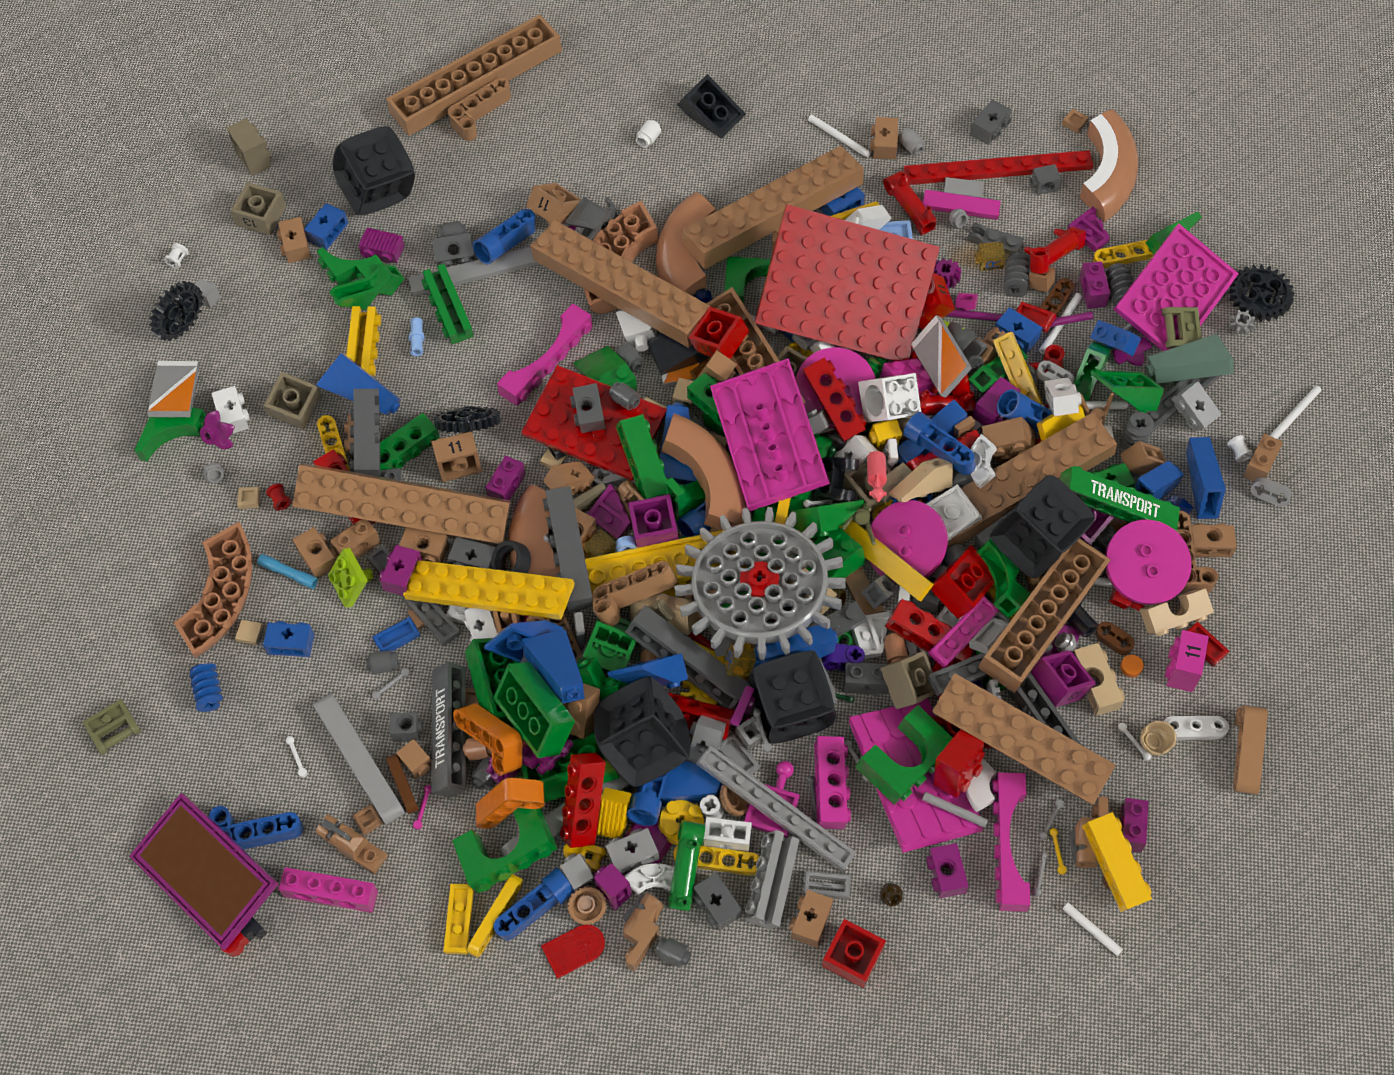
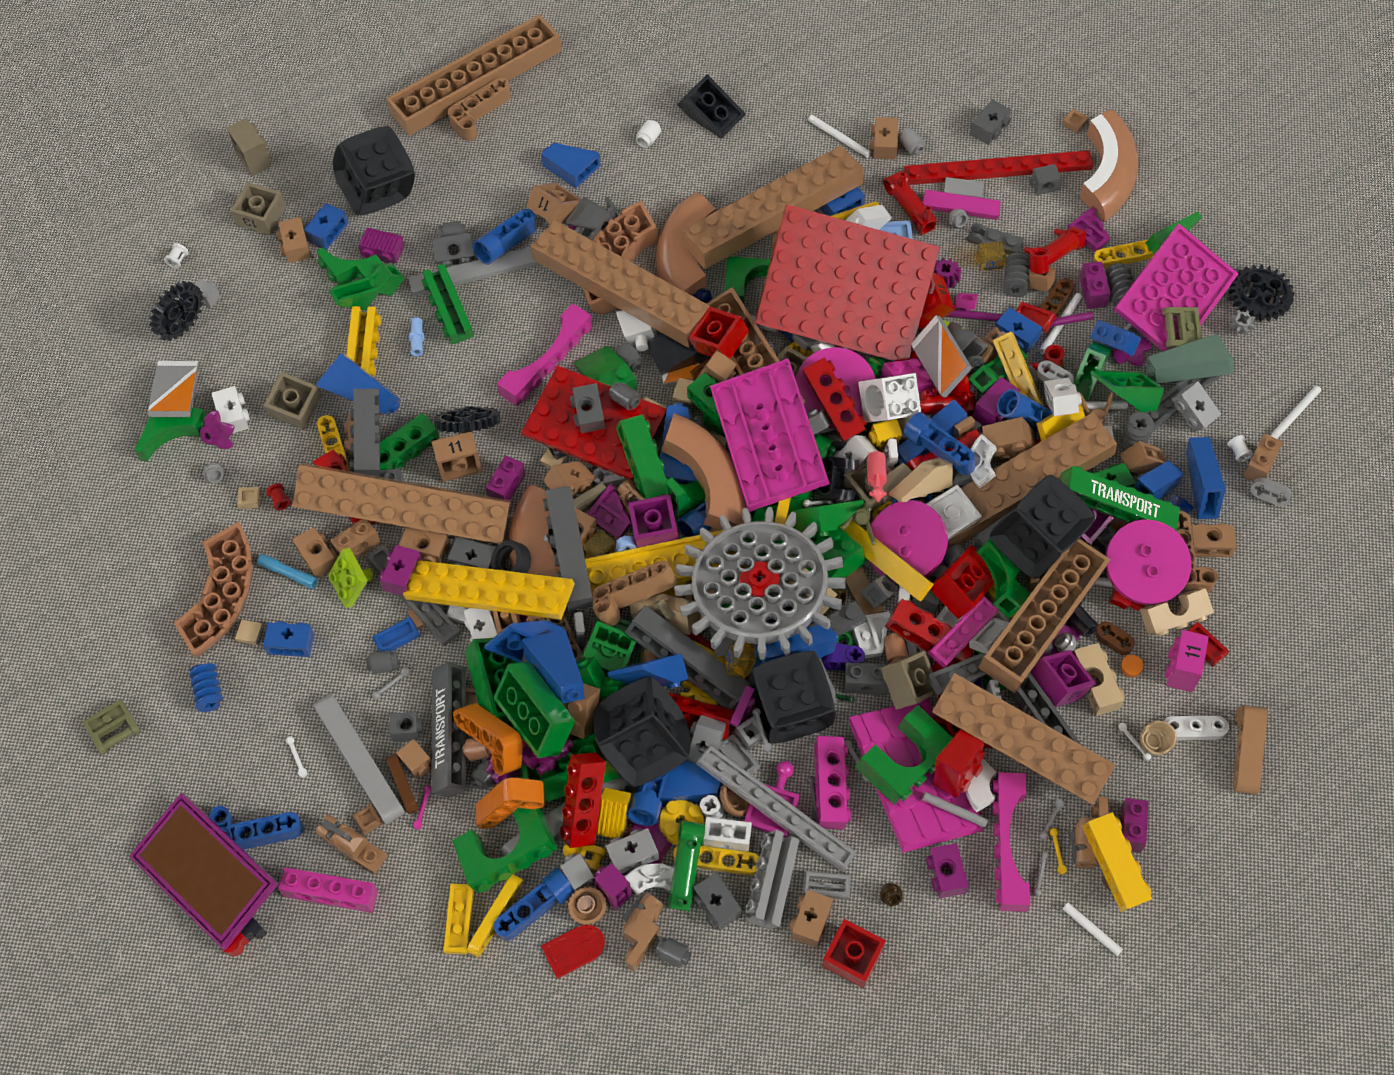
none -> blue slope [541,142,601,188]

